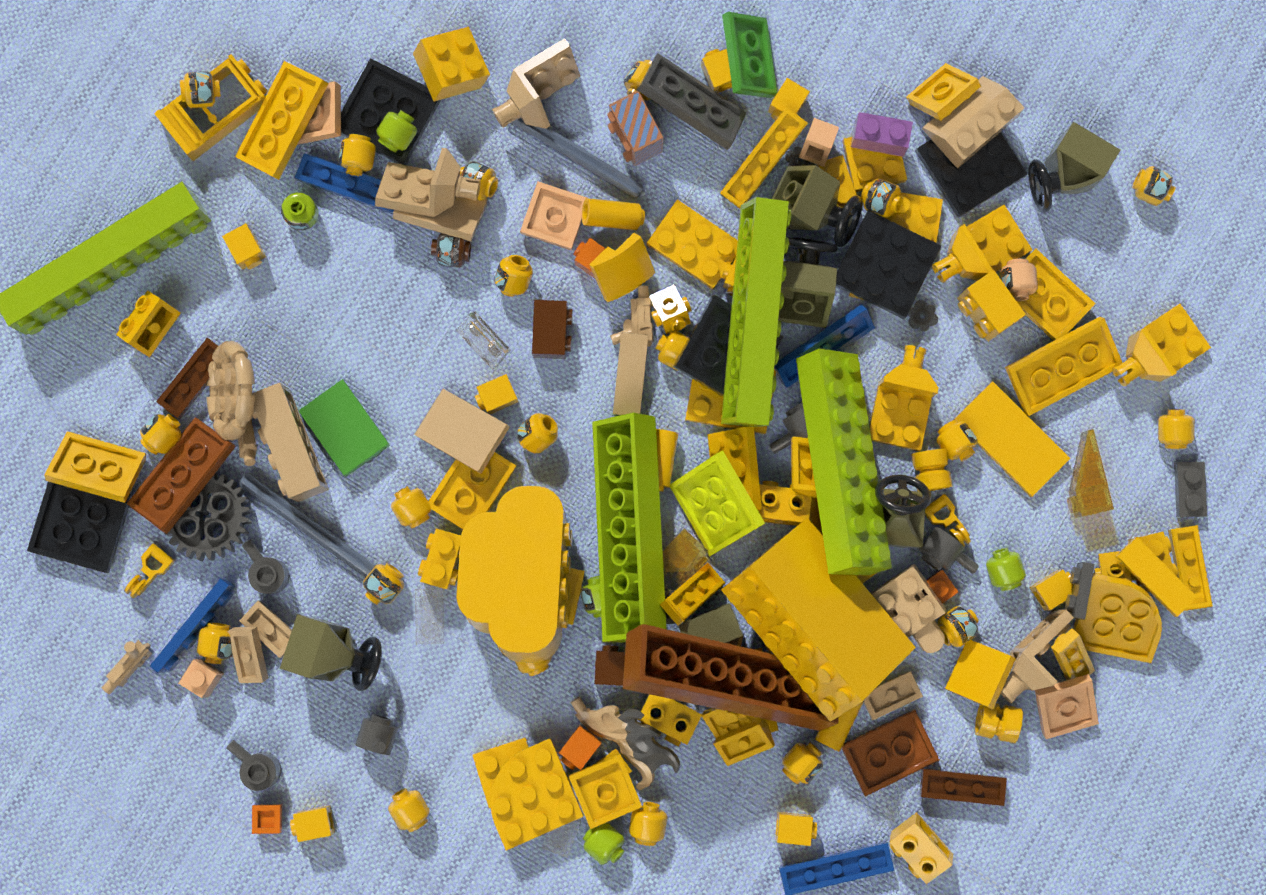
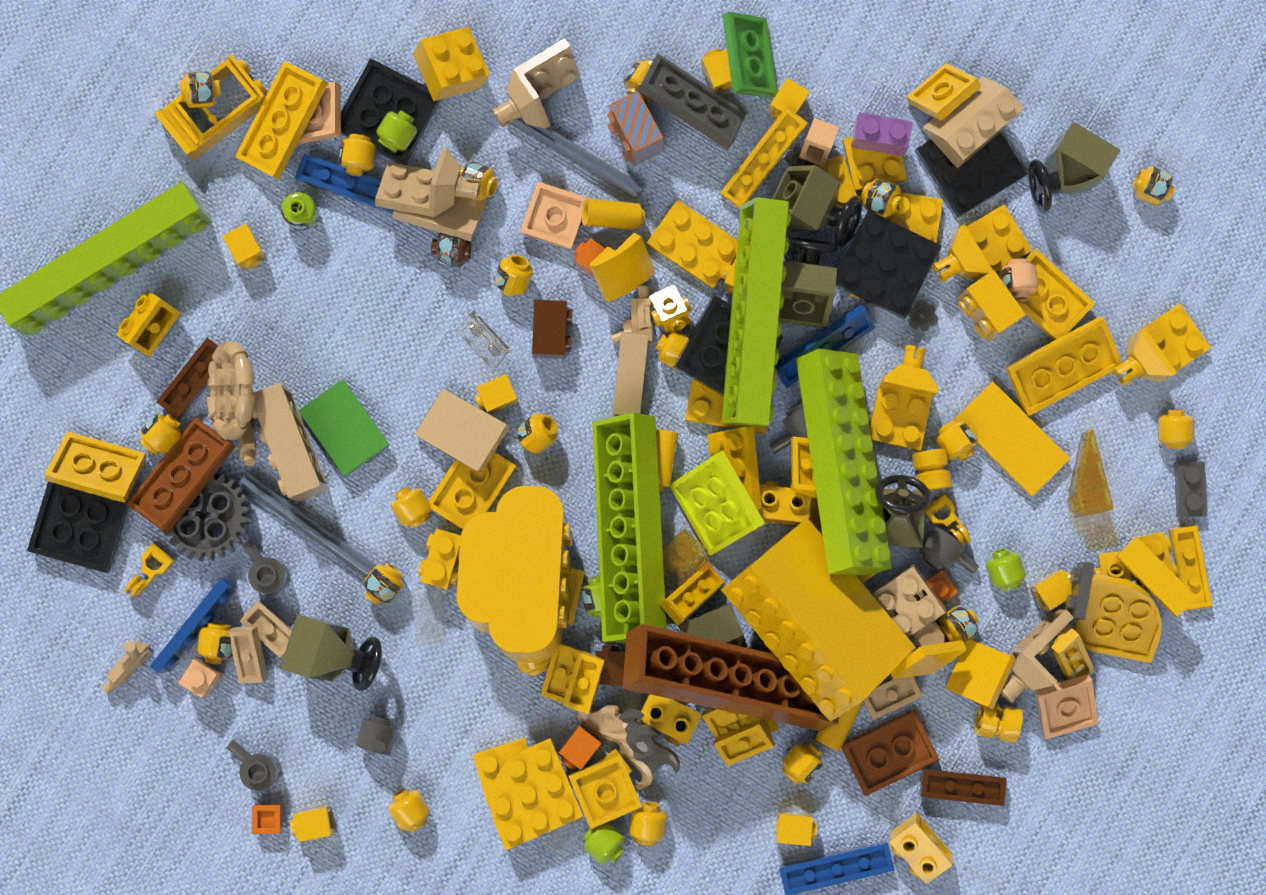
none -> yellow slope [540,642,605,714]
none -> yellow tile [890,640,967,680]

